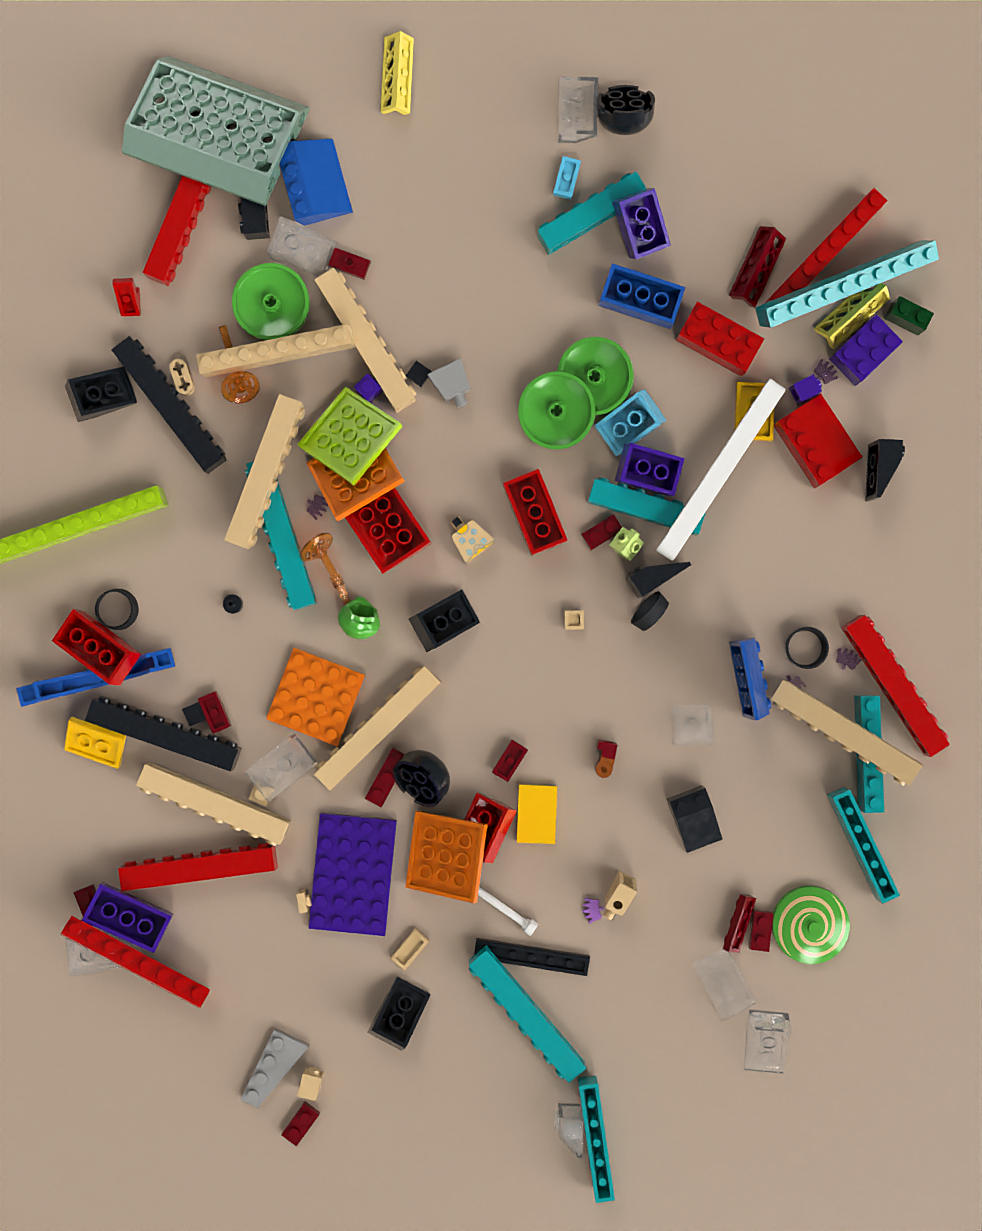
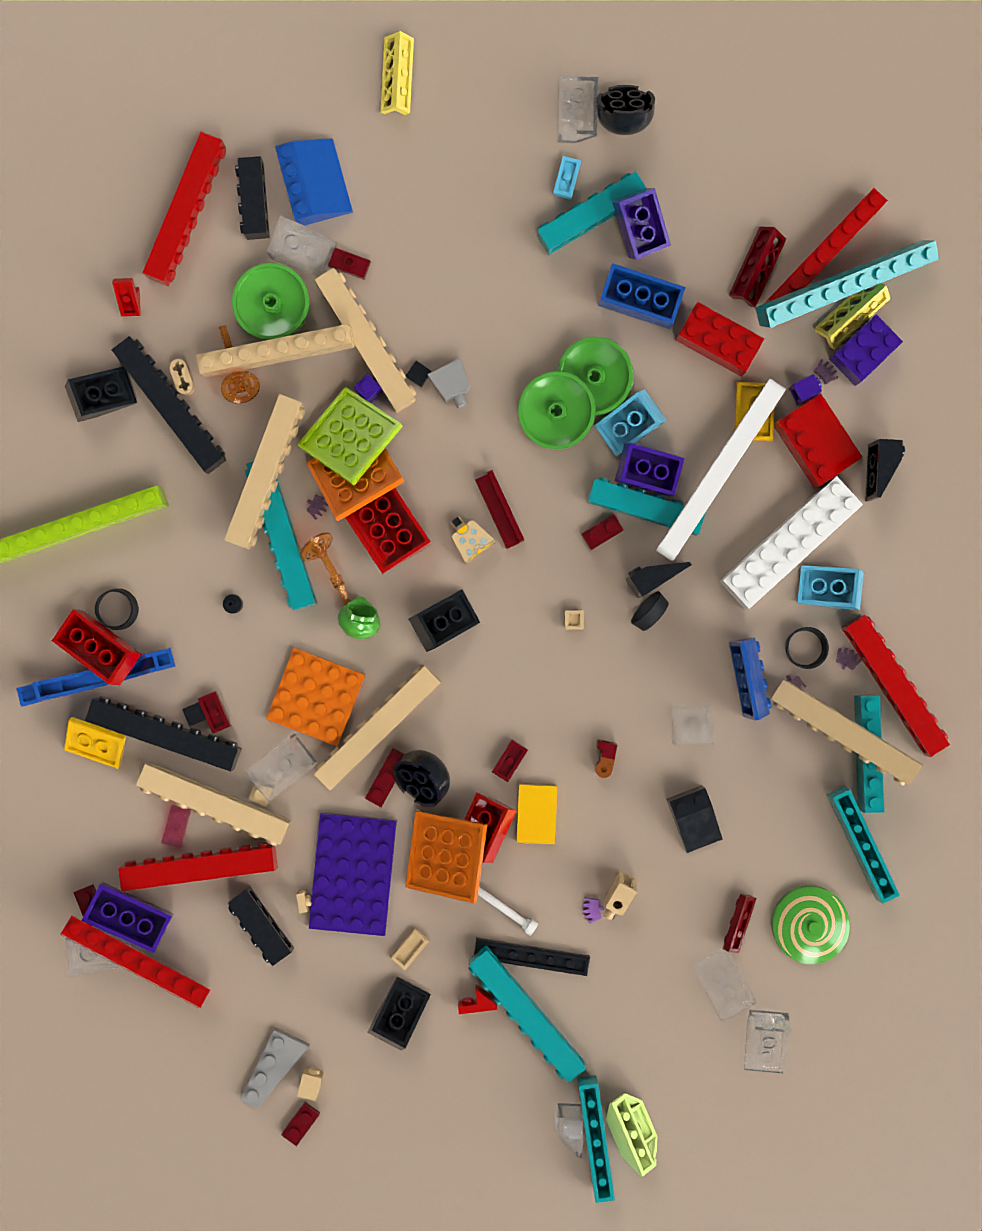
sand green slope [122,56,310,206] -> none
red brick [503,469,568,556] -> none
yellowish green brick [609,527,644,561] -> none
dark red plate [749,910,774,952] -> none
dark green brick [884,296,934,336] -> none
none -> clear pink plate [161,805,191,848]
none -> black brick [227,886,294,966]
none -> red slope [458,984,497,1015]
none -> dark red fence [475,470,524,549]
none -> yellowish green wedge [606,1093,657,1177]
none -> white brick [719,476,863,609]
none -> medium azure slope [797,565,864,610]

